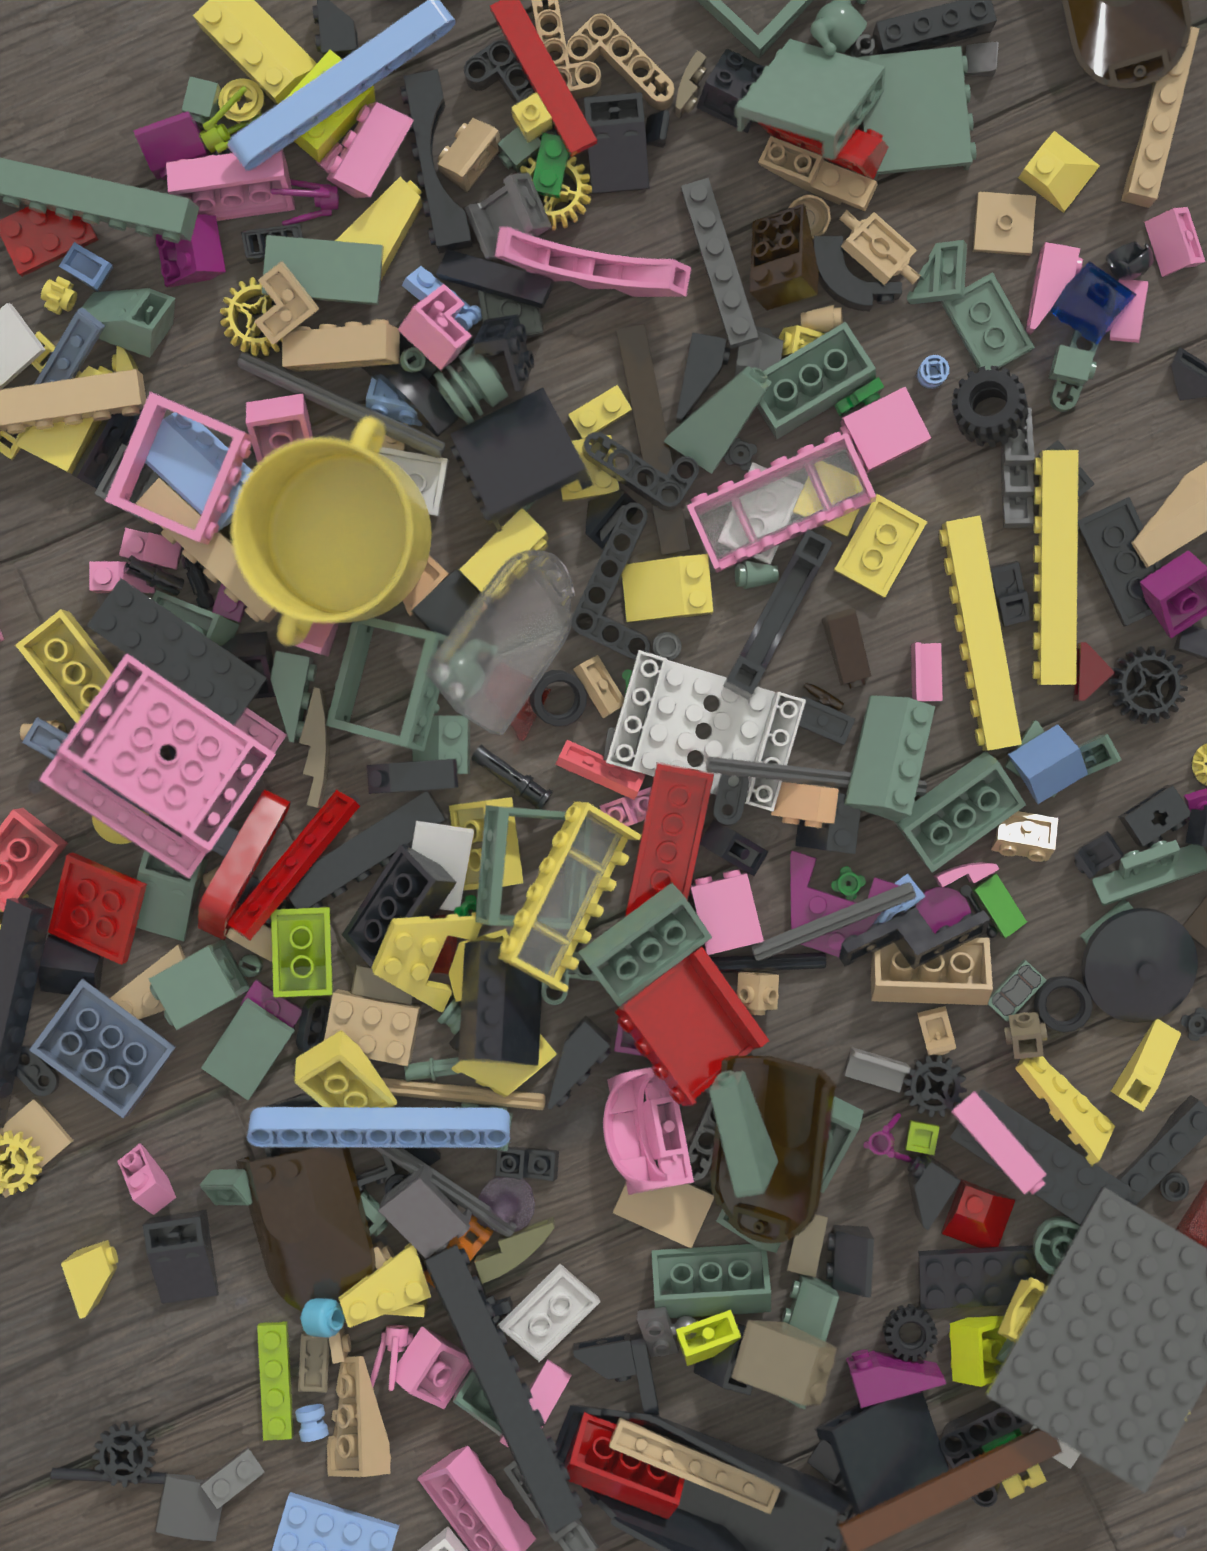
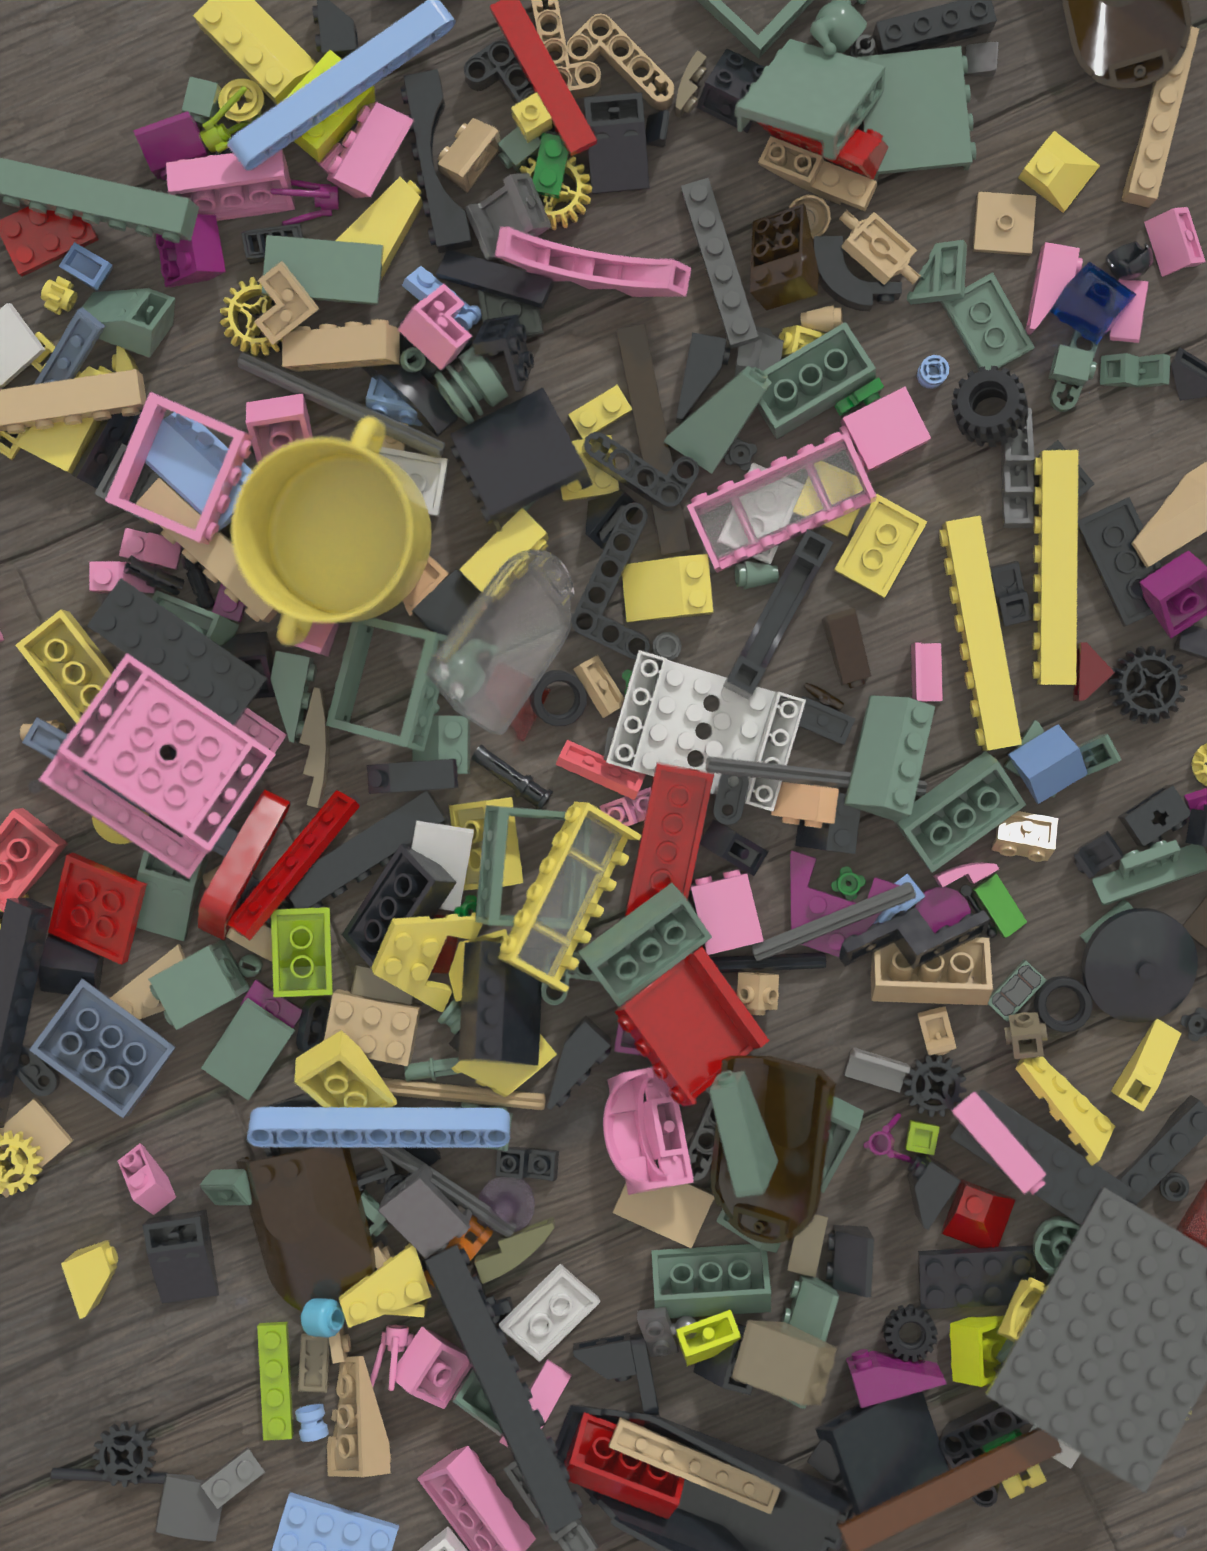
none -> sand green slope [1100,353,1170,387]

